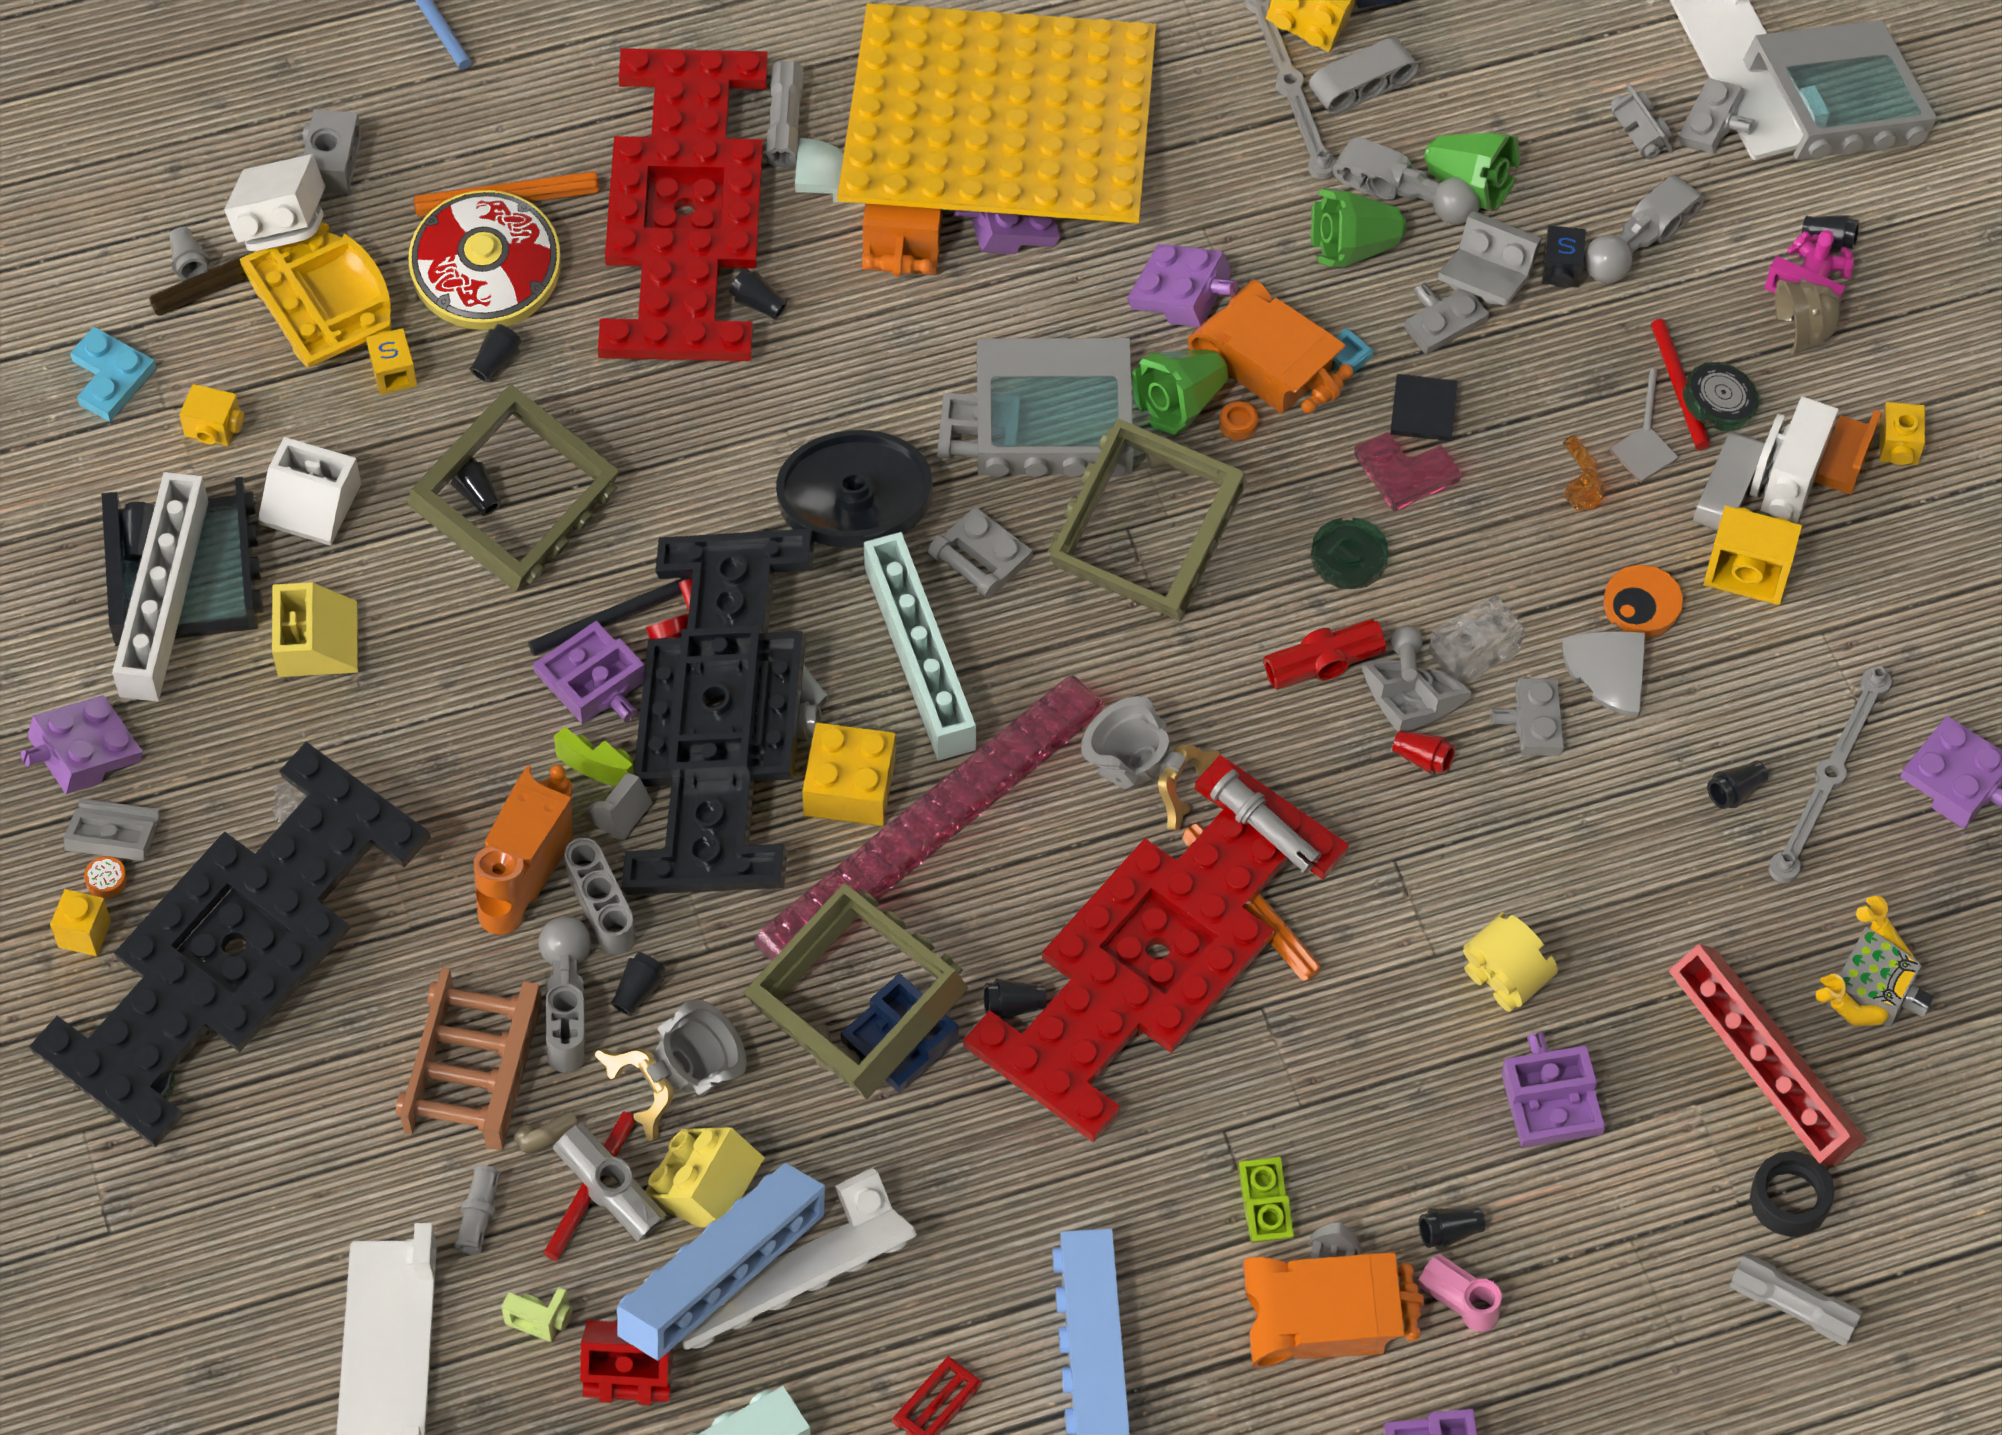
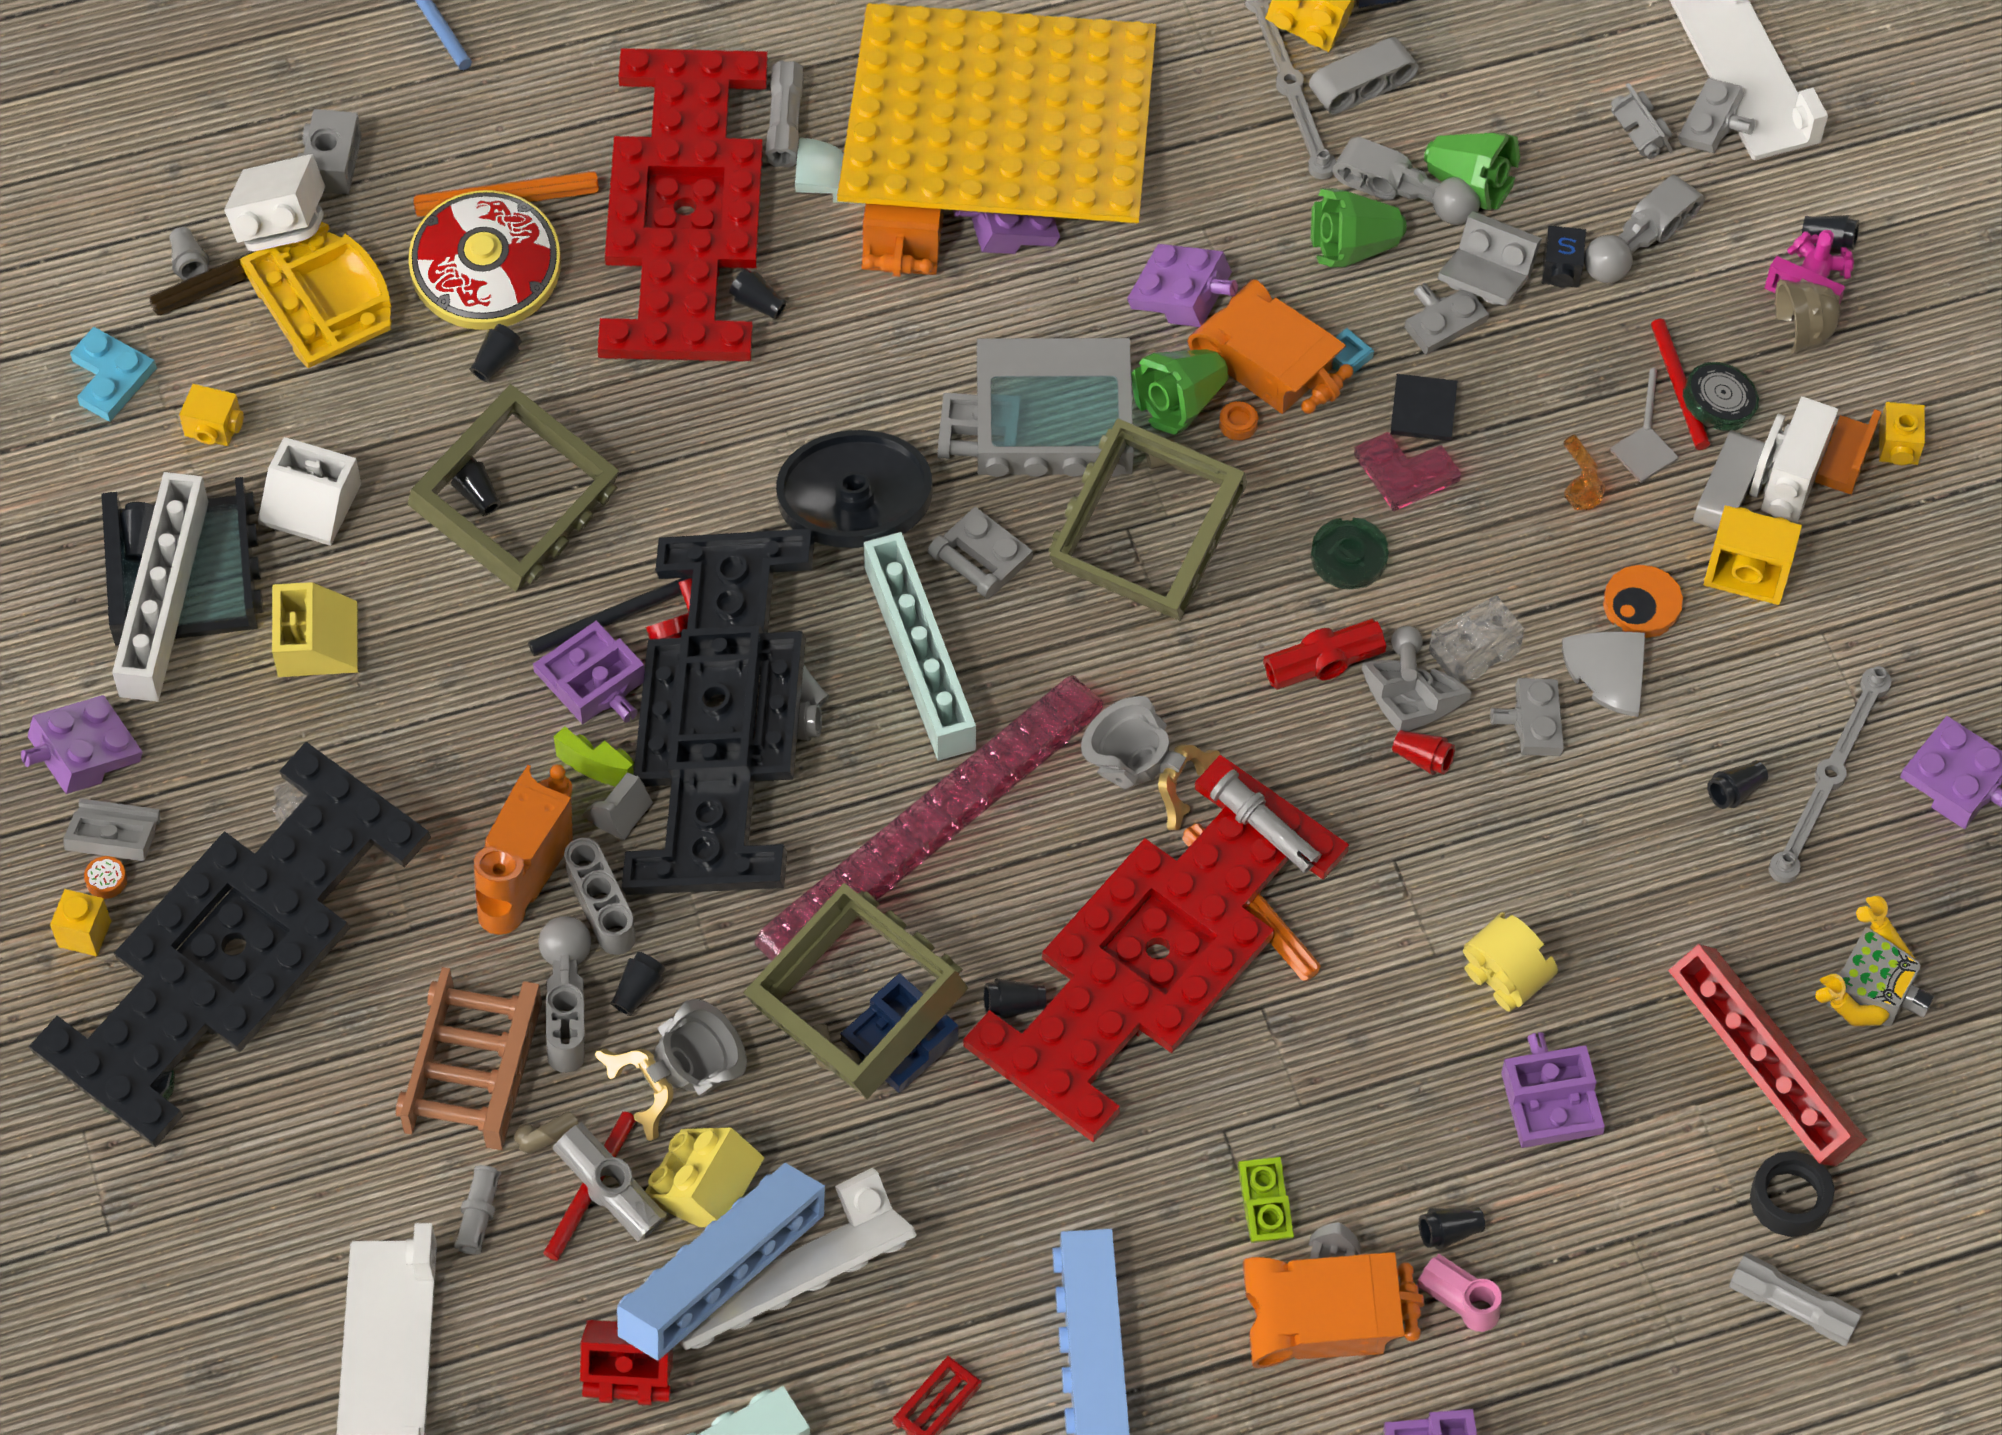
yellow brick [366,328,417,395] -> none
yellowish green bracket [501,1287,573,1342] -> none
yellow brick [802,723,896,826] -> none
light grey panel [1743,20,1937,160] -> none

